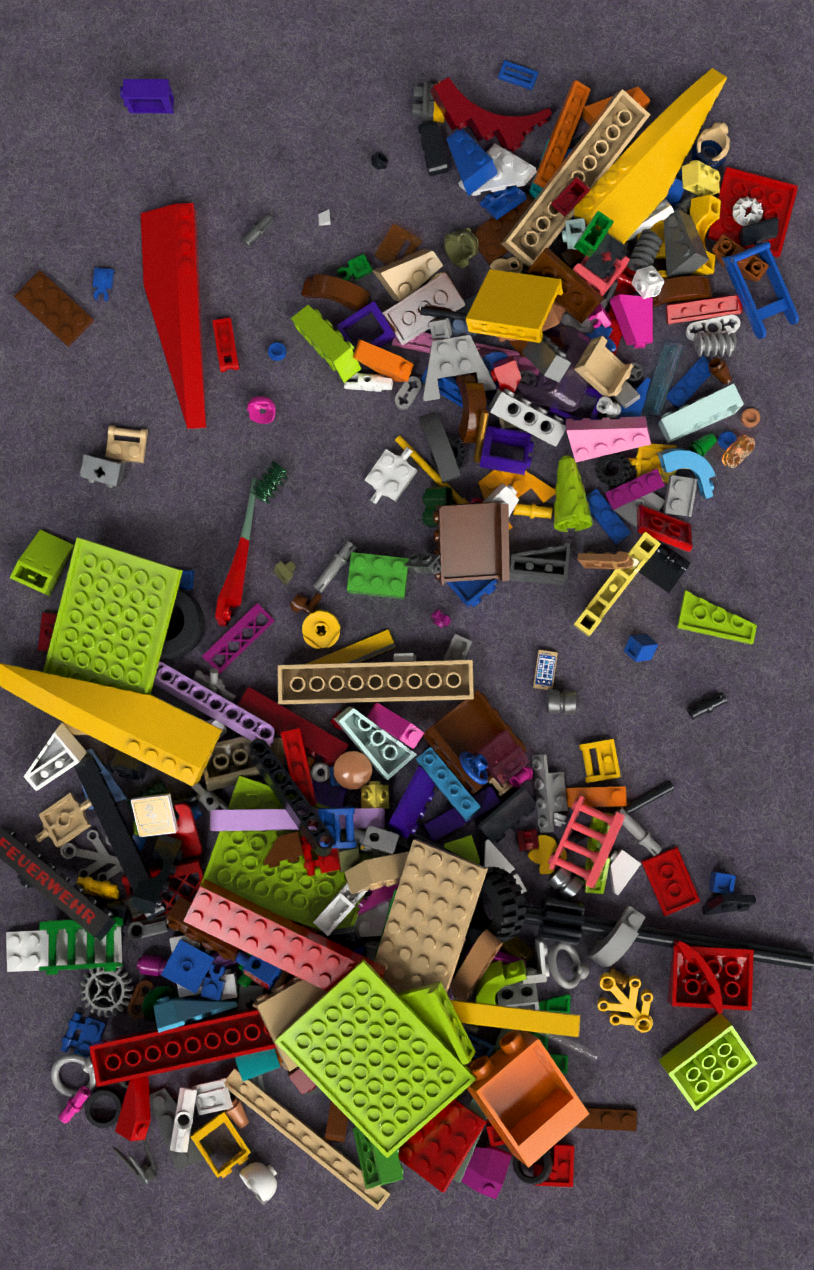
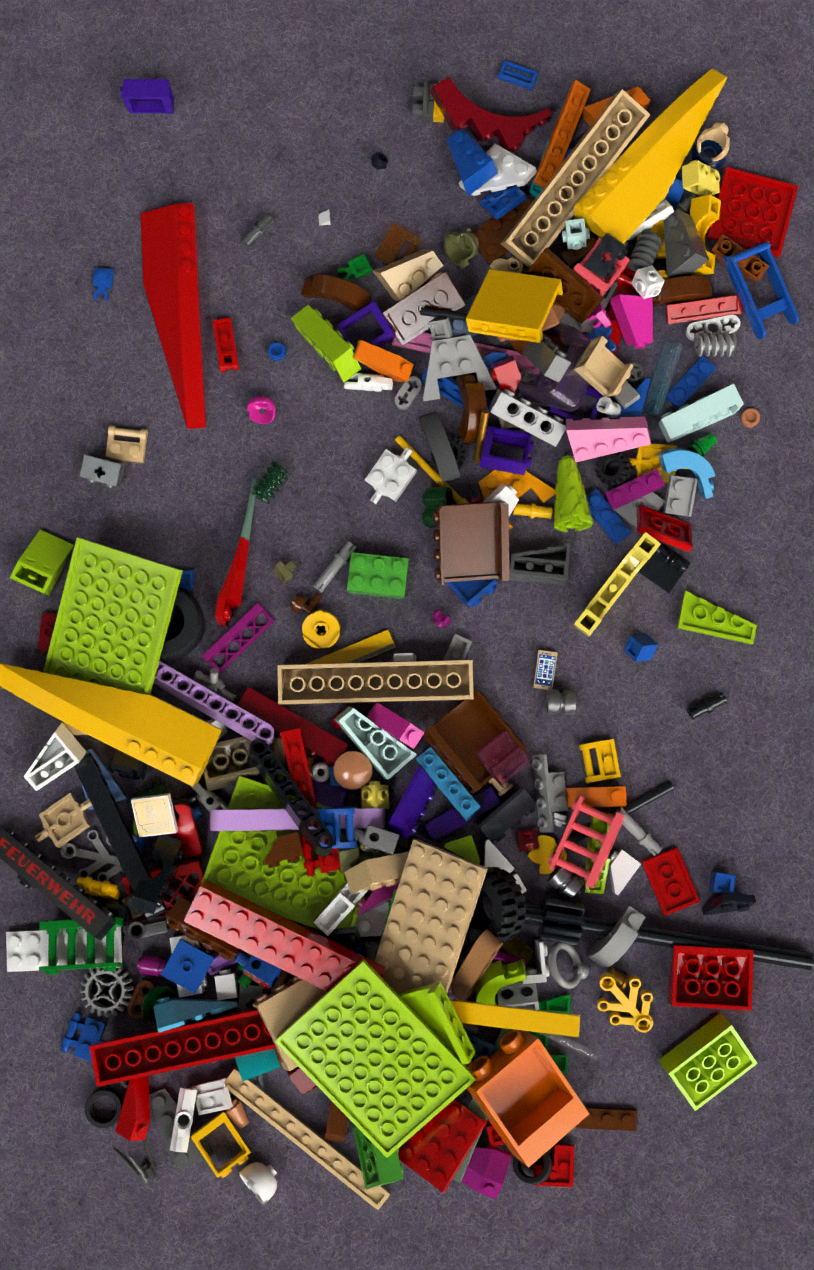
reddish brown plate [14,270,94,348] -> none
light grey piece [51,1054,96,1097] -> none
dark pink pin [58,1086,91,1124] -> none
blue plate [200,963,226,1002] -> none
dark grey hinge [404,553,442,574] -> none
black beam [418,121,448,177] -> none
blue piece [459,751,489,784] -> none
dark pink pin [509,766,533,788] -> none
dark red slope [551,176,591,217] -> none
green torso [574,211,614,257] -> none
medium nougat hinge [577,551,634,569] -> none
red slope [674,939,723,1014] -> none
reddish brown cone [708,357,732,385] -> none
blue plate [718,431,737,450] -> none
clear orange plate [722,435,755,468] -> none
white gear [733,196,763,226] -> none
black slope [738,217,779,247] -> none

